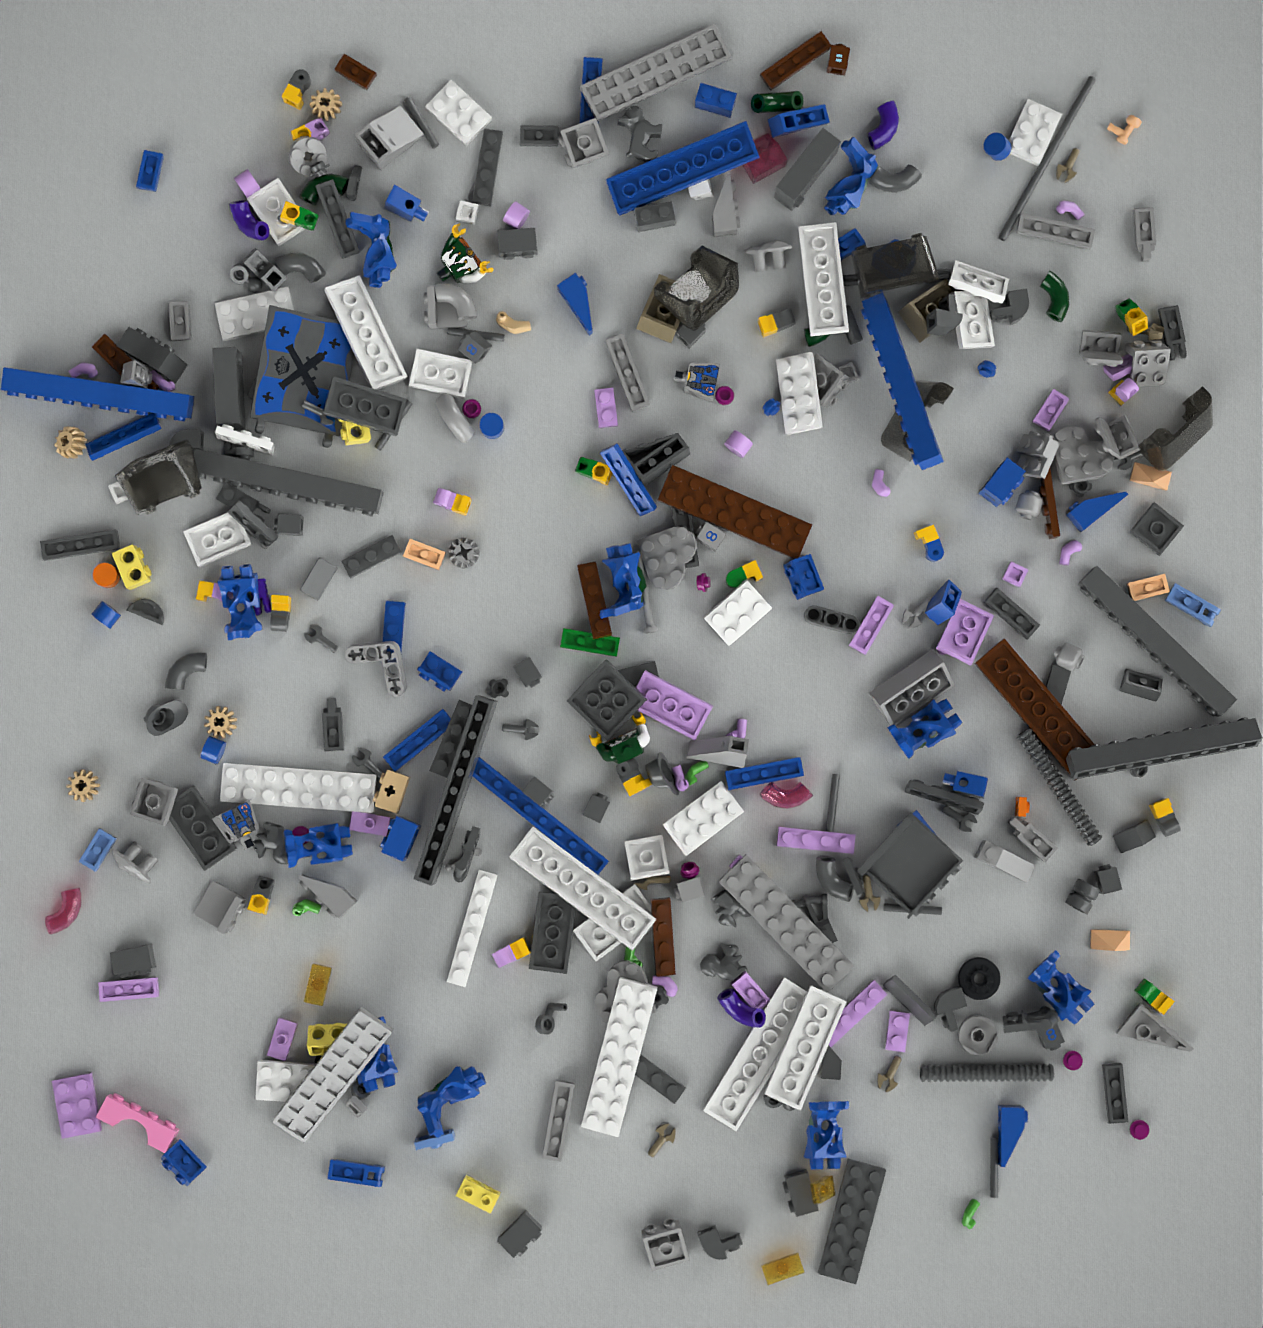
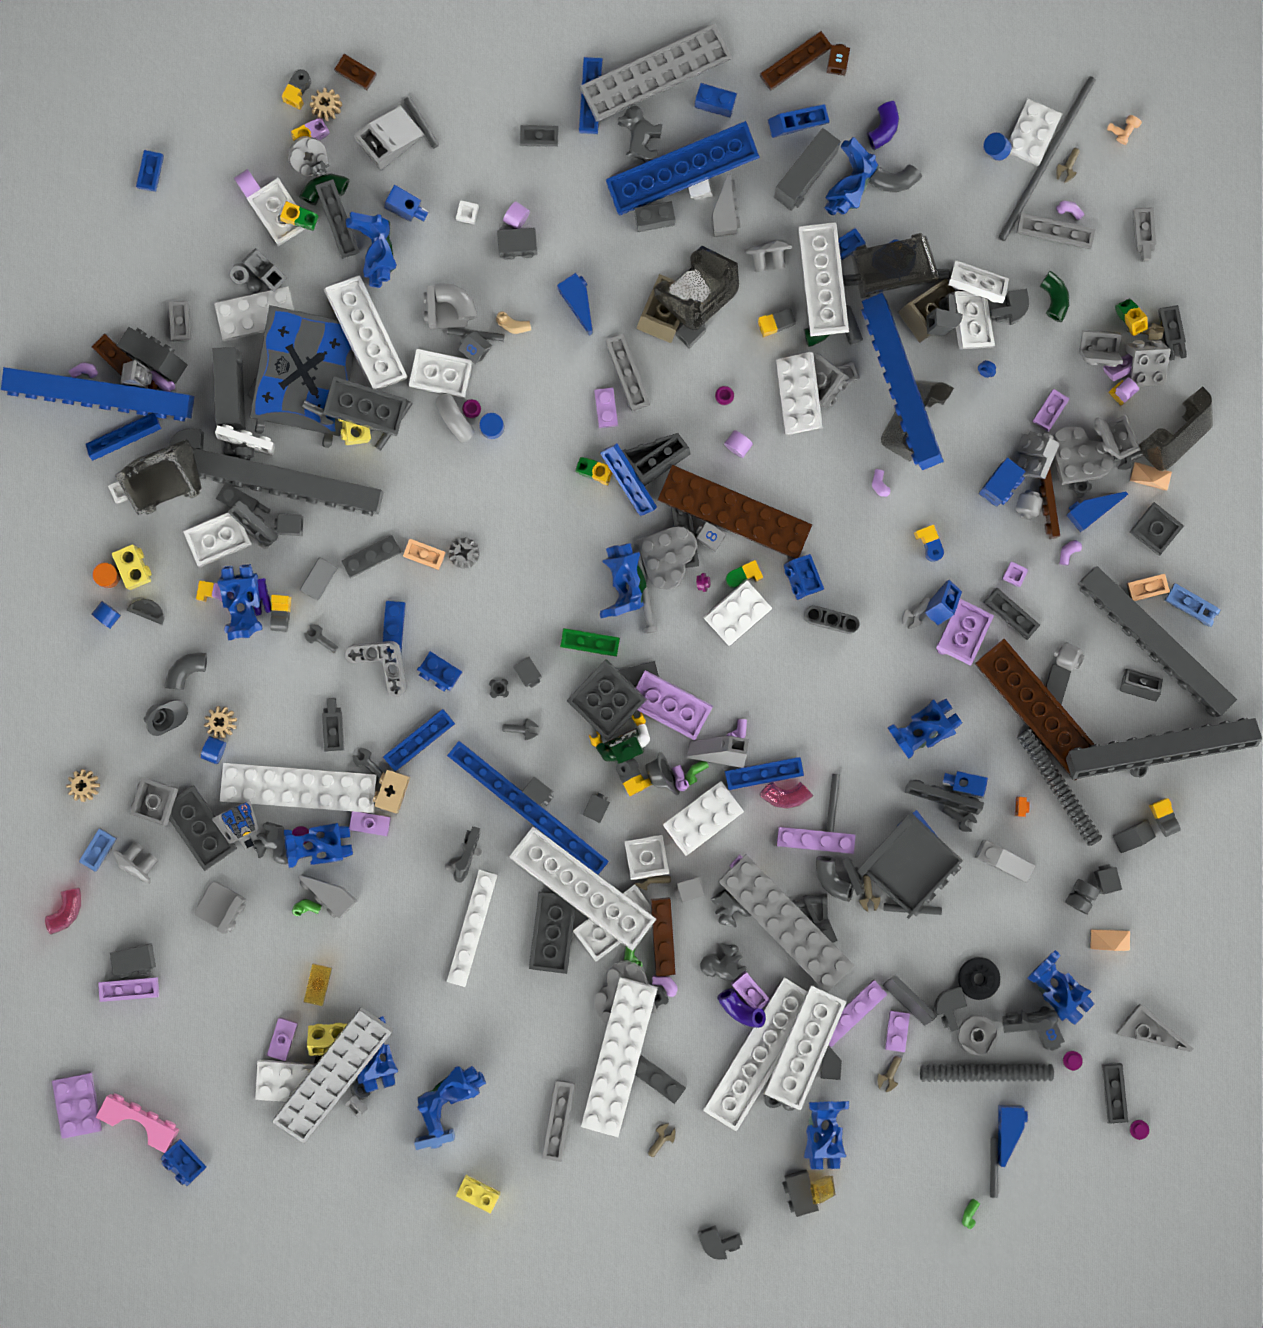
dark grey plate [40,529,120,561] -> none
tan gear [54,426,87,459] -> none
dark purple cylinder [229,200,270,240] -> none
leg [247,876,275,915] -> none
dark grey cylinder [274,253,326,283] -> none
blue plate [327,1159,385,1187] -> none
dark grey tile [346,165,362,201] -> none
blue brick [380,816,421,861] -> none
dark grey brick [414,695,498,886] -> none
white plate [425,80,493,146] -> none
dark grey plate [429,700,472,778] -> none
leg [433,488,472,516] -> none
torso [437,223,493,284] -> none
dark grey plate [472,129,503,206] -> none
leg [492,937,531,968] -> none
dark grey brick [497,1210,542,1258] -> none
dark grey plate [535,1003,568,1034] -> none
light grey plate [558,118,609,169] -> none
reddish brown plate [577,561,612,639] -> none
light grey plate [641,1219,690,1271] -> none
torso [674,363,720,403] -> none
magenta plate [680,862,700,879] -> none
clear pink slope [743,133,788,184] -> none
dark green cylinder [751,91,804,113] -> none
clear yellow plate [761,1252,805,1285] -> none
blue plate [762,398,780,416] -> none
dark grey plate [818,1158,886,1284] -> none
lavender plate [849,596,894,655] -> none
light grey slope [869,650,955,726] -> none
light grey hinge [1008,817,1058,862] -> none
leg [1134,978,1175,1015] -> none

